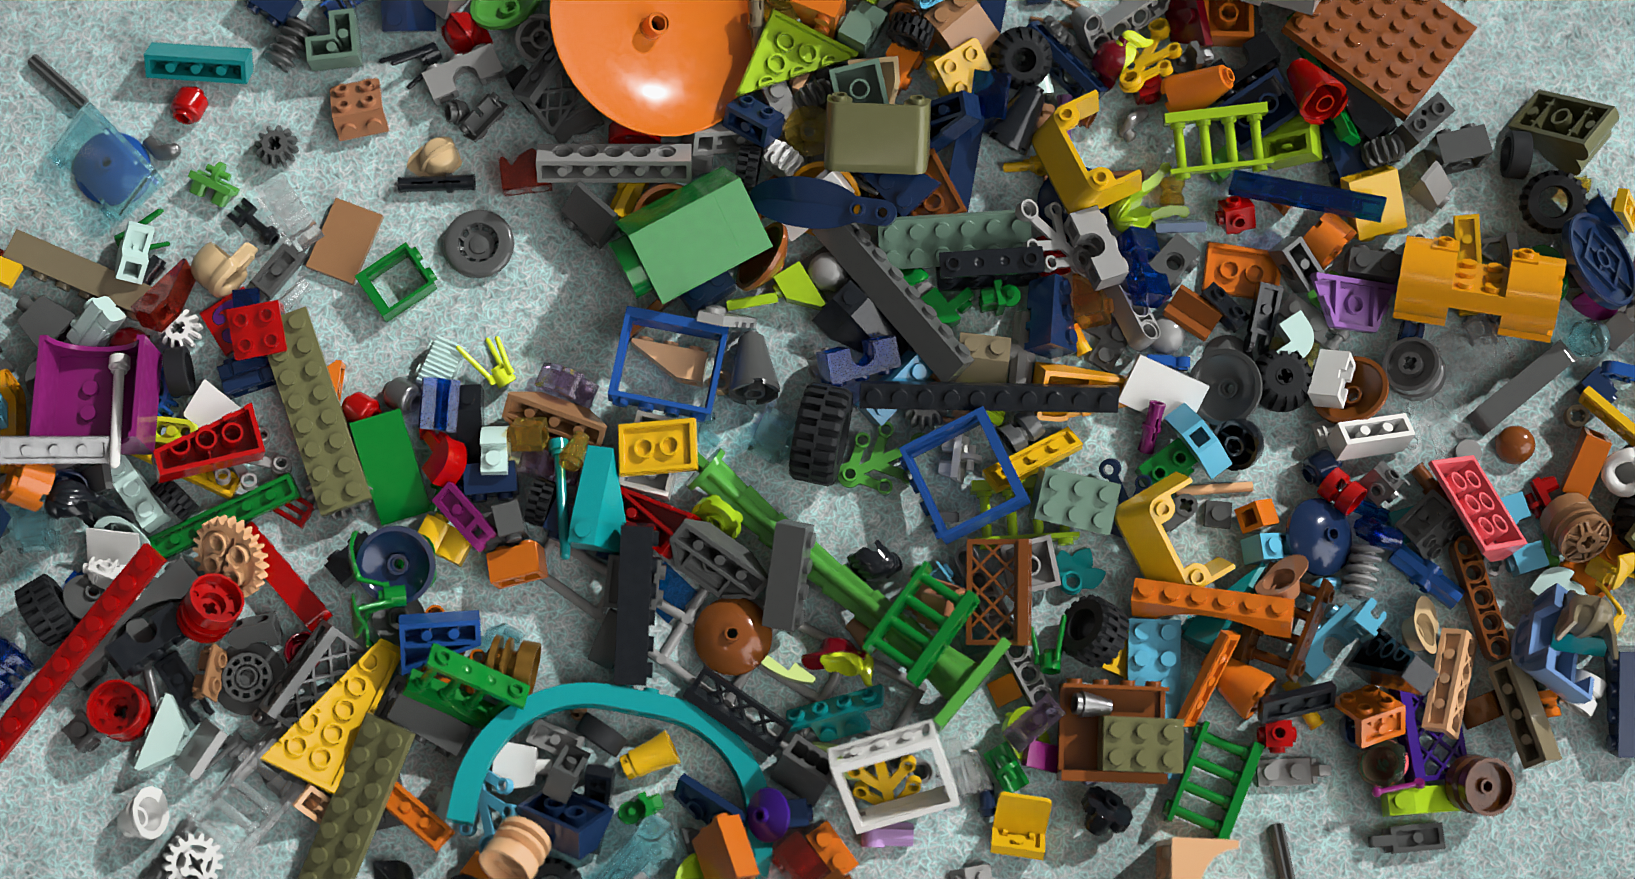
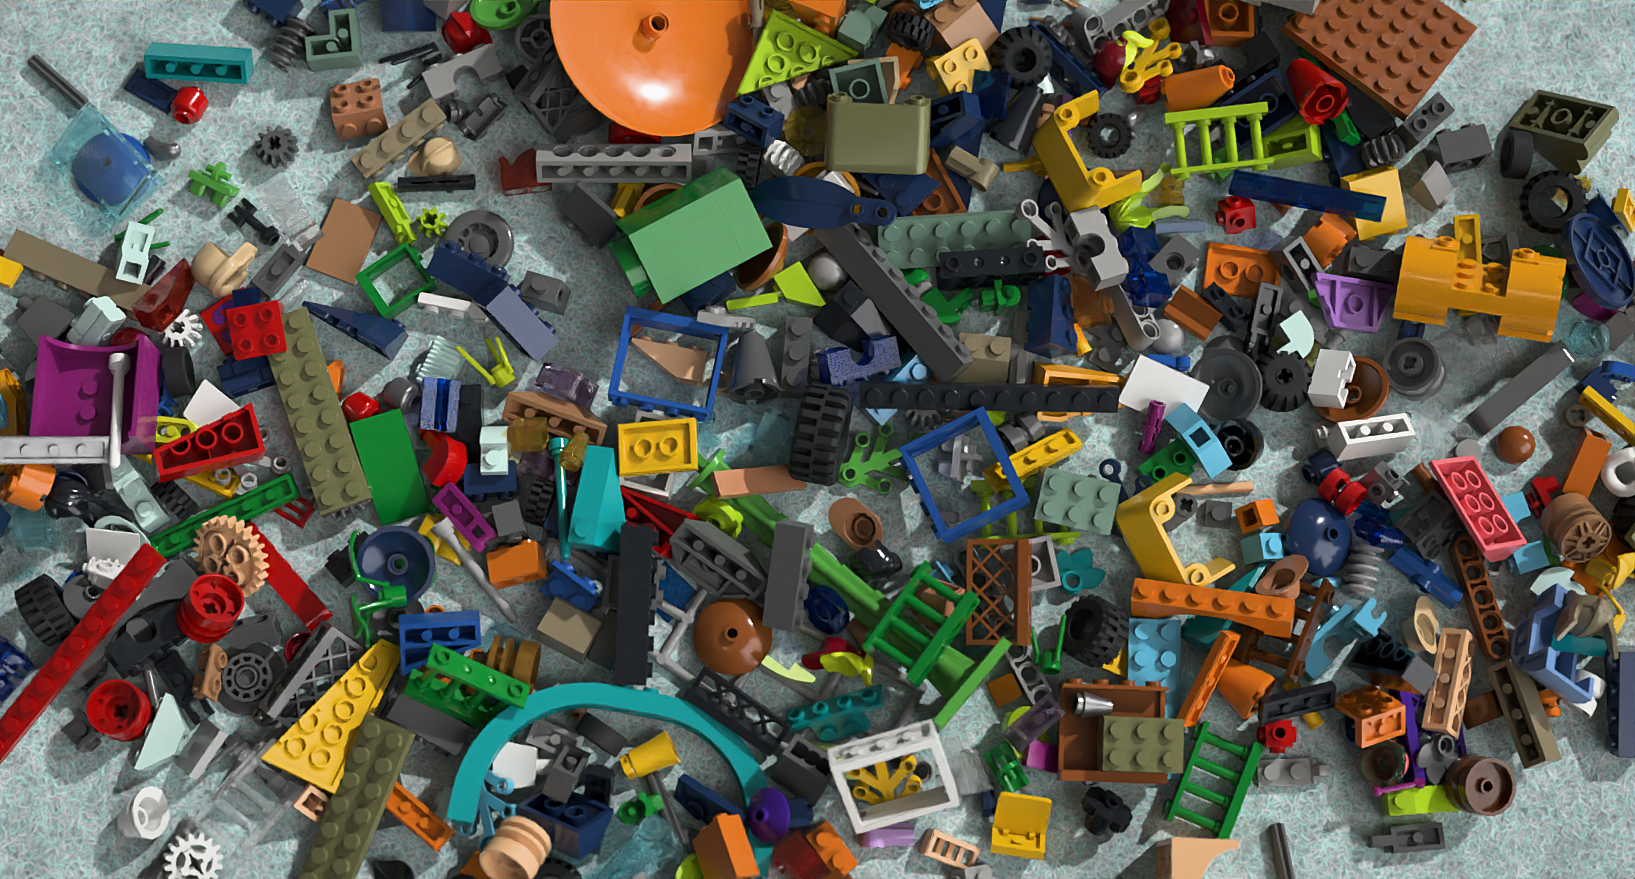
none -> dark blue tile [124,68,177,115]
none -> dark blue wedge [302,301,409,361]
none -> dark tan brick [349,97,447,180]
none -> lime hinge [367,182,418,247]
none -> lime gear [415,206,448,239]
none -> white hinge [418,292,490,324]
none -> dark blue brick [425,240,511,298]
none -> light grey piece [430,516,518,623]
none -> brick [472,279,559,363]
none -> dark grey torso [520,271,571,316]
none -> dark tan slope [536,596,603,665]
none -> blue bracket [539,559,601,613]
none -> dark grey axle [645,771,686,848]
none -> nougat tile [709,464,807,499]
none -> dark grey arch [780,316,813,399]
none -> clear blue tile [803,585,850,635]
none -> nougat piece [828,497,883,551]
none -> light nougat slope [919,828,981,869]
none -> dark tan piece [945,146,1000,192]
none -> black tyre [1085,113,1134,159]
none -> light grey tile [1190,122,1225,153]
none -> dark grey plate [1416,732,1458,785]

